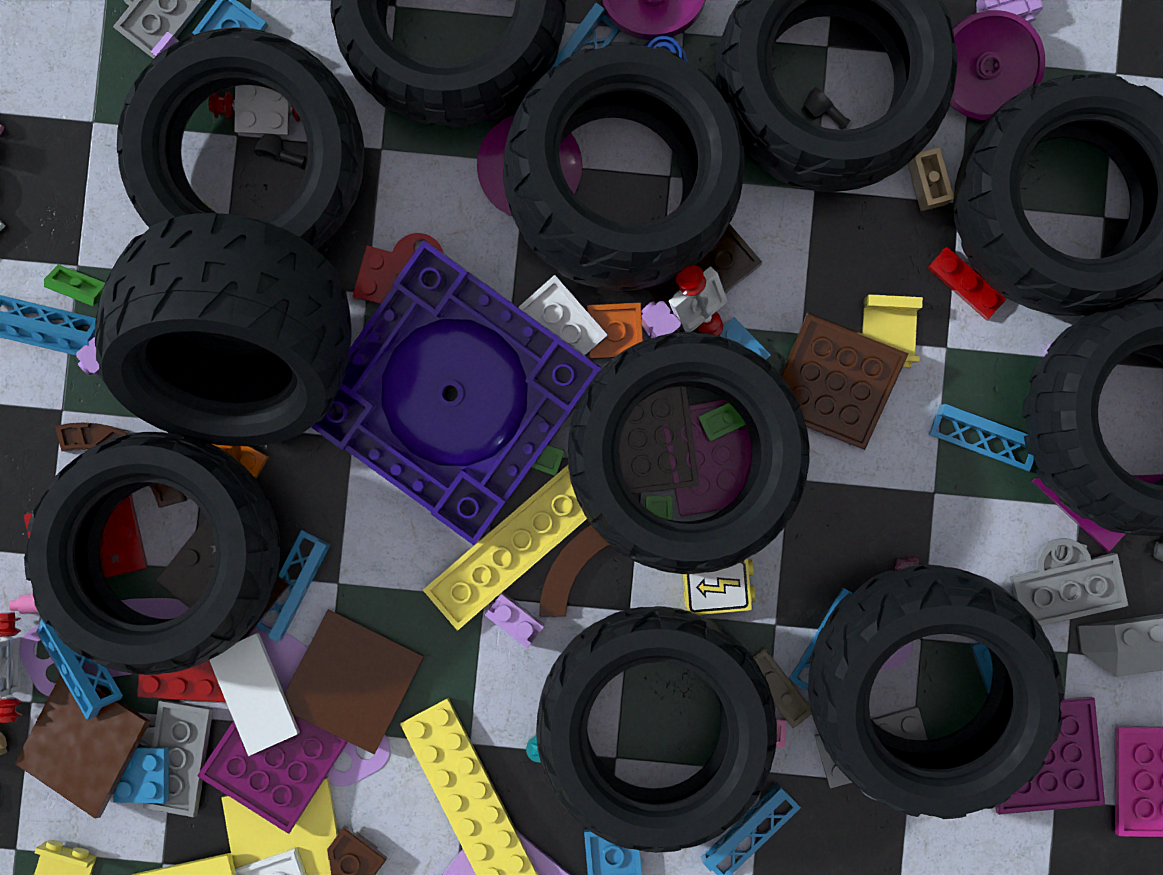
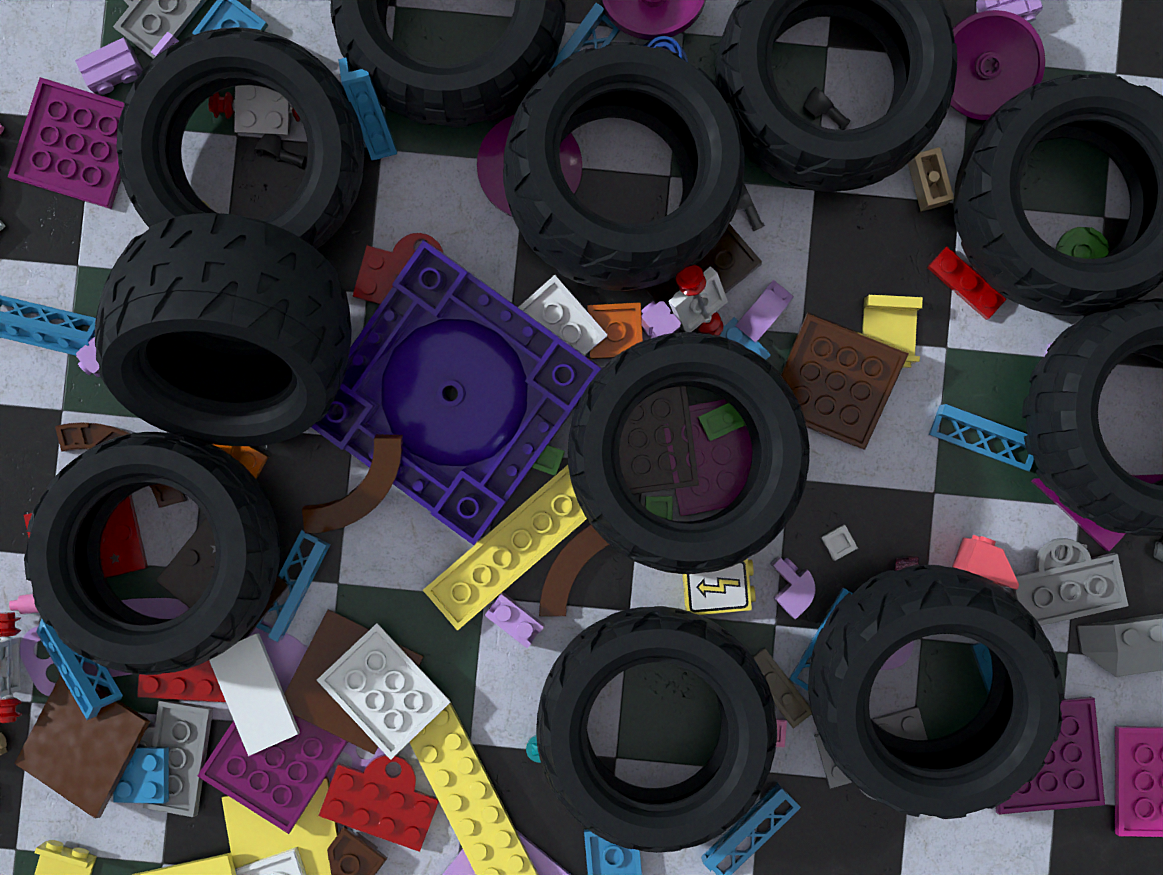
bright green plate [44,264,105,306] -> none
none -> magenta tile [8,77,124,209]
none -> lavender brick [75,37,143,95]
none -> reddish brown tile [302,434,403,533]
none -> white plate [317,623,451,760]
none -> red plate [318,754,439,852]
none -> dark azure fence [338,58,397,160]
none -> lavender brick [735,280,794,342]
none -> dark grey bar [737,182,765,231]
none -> lavender brick [770,557,815,619]
none -> white tile [820,525,858,561]
none -> coral slope [952,535,1019,590]
none -> bright green tile [1056,227,1109,259]

